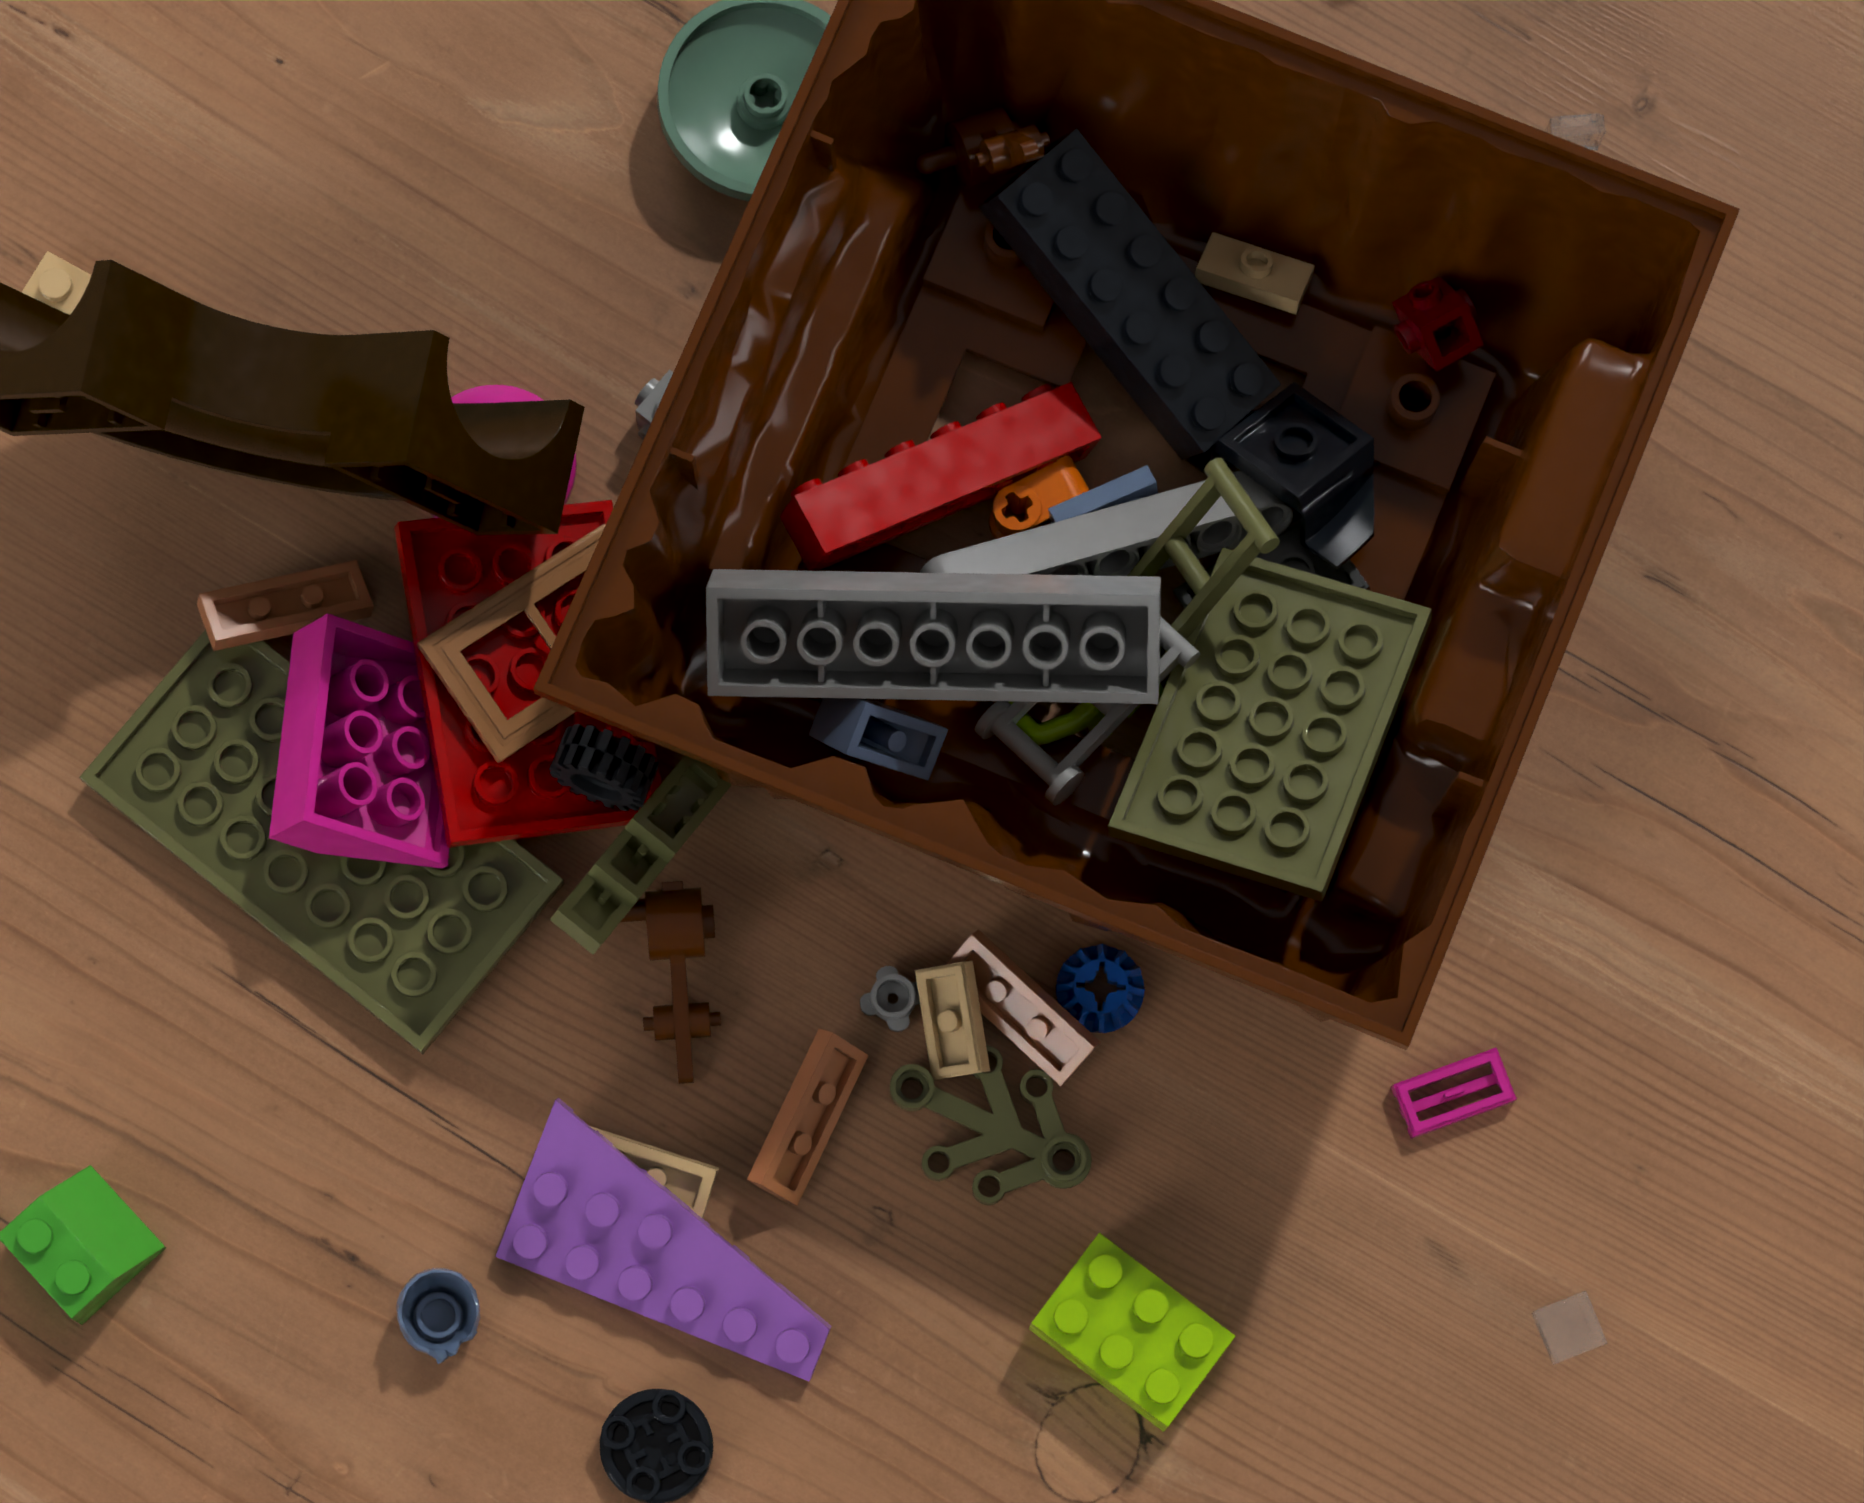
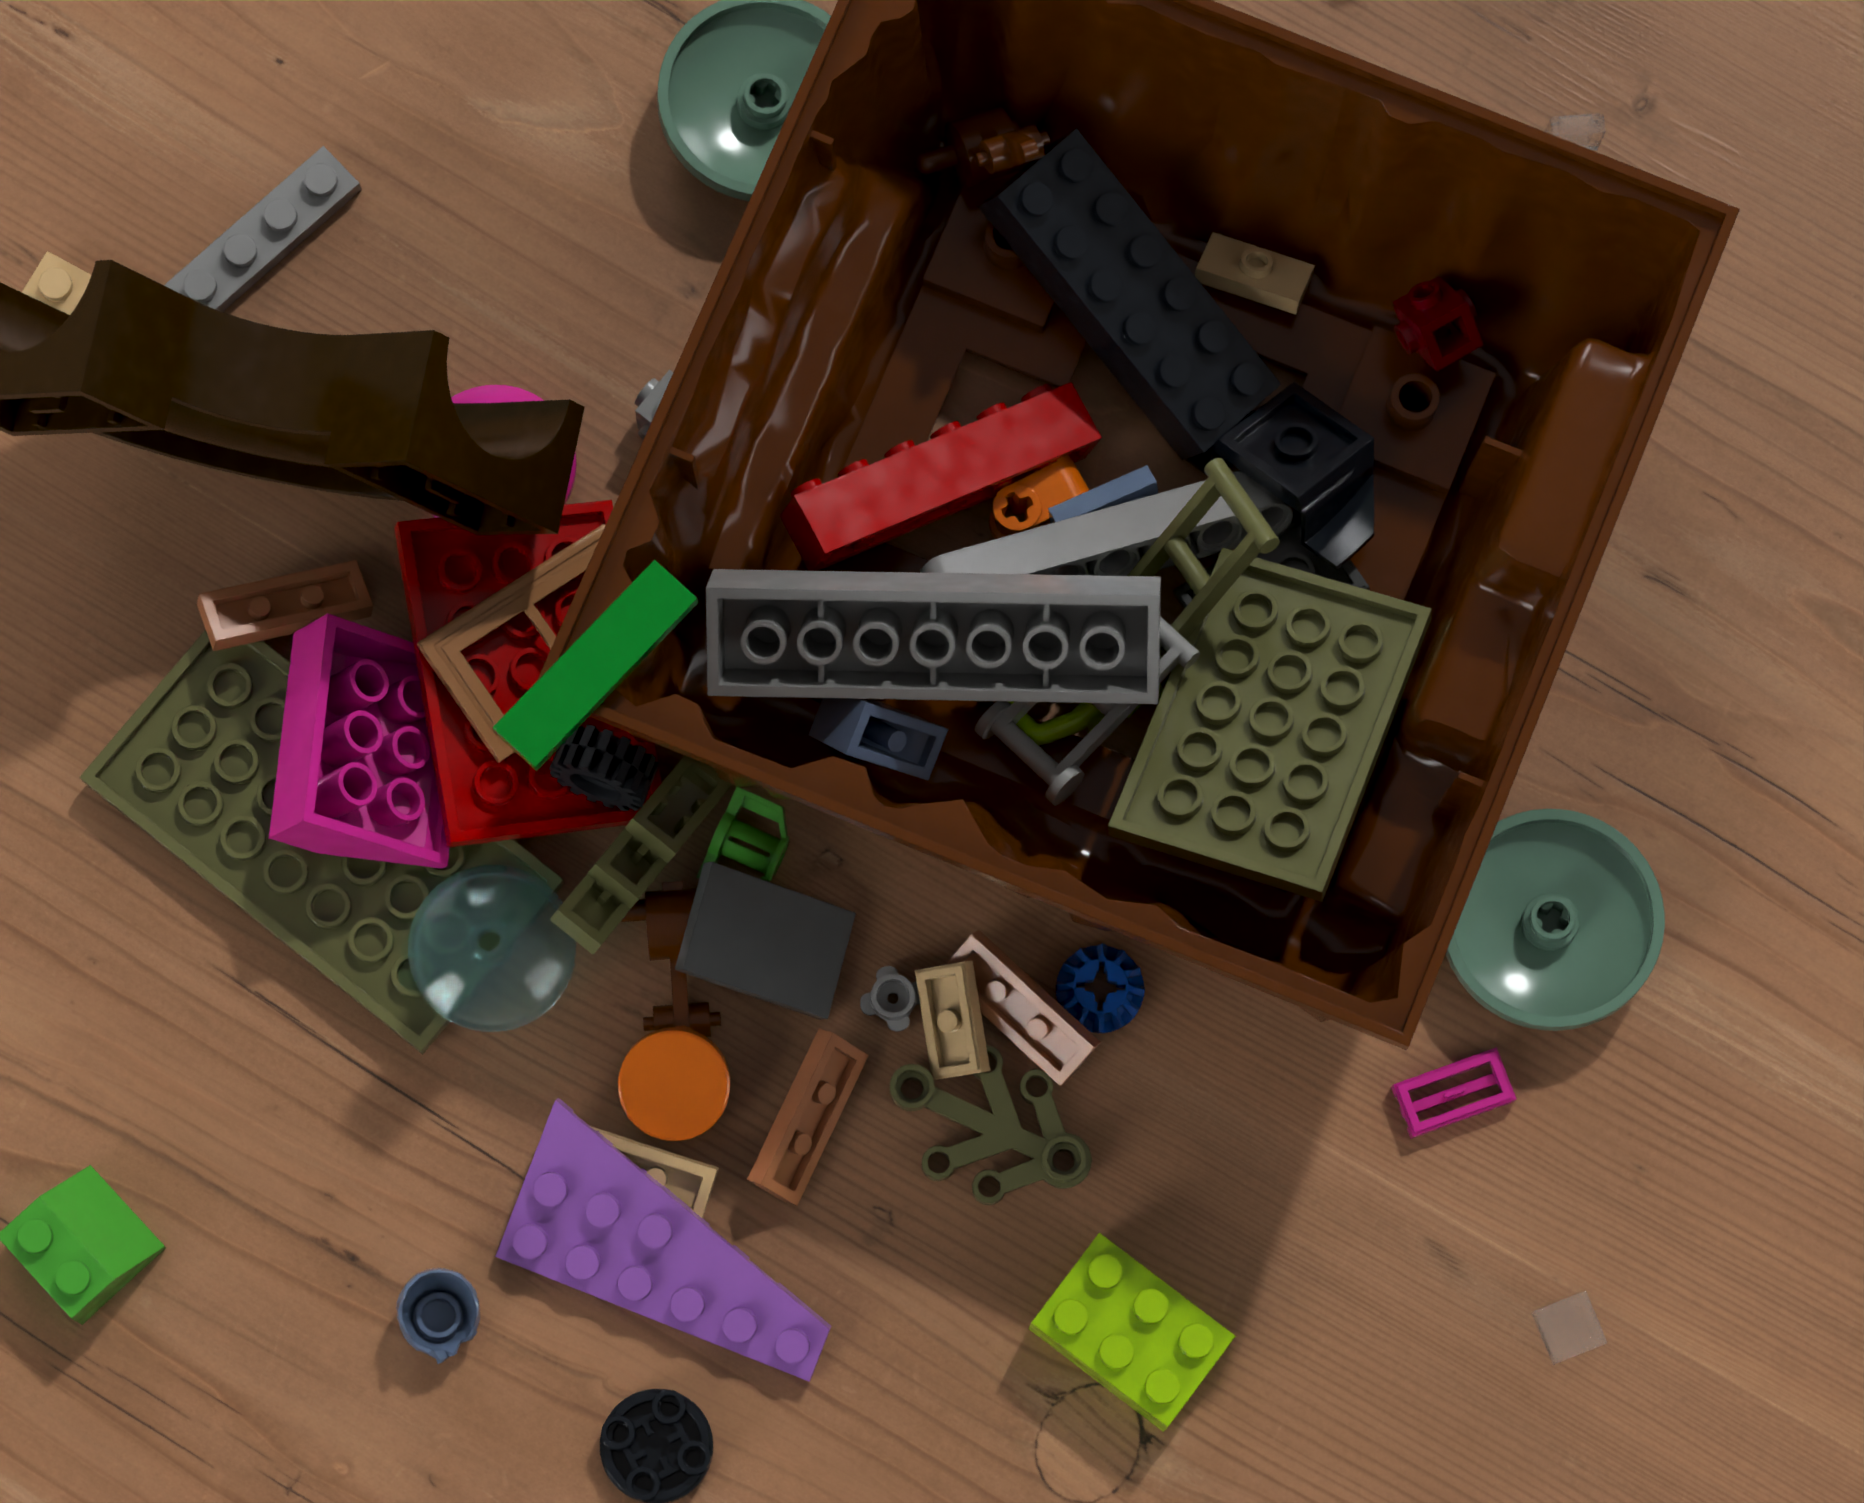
none -> light grey plate [164,146,361,312]
none -> clear light blue dish [408,865,576,1032]
none -> green tile [492,560,698,771]
none -> orange tile [618,1025,731,1141]
none -> dark grey tile [675,862,856,1019]
none -> bright green piece [696,786,790,882]
none -> sand green dish [1446,809,1665,1031]

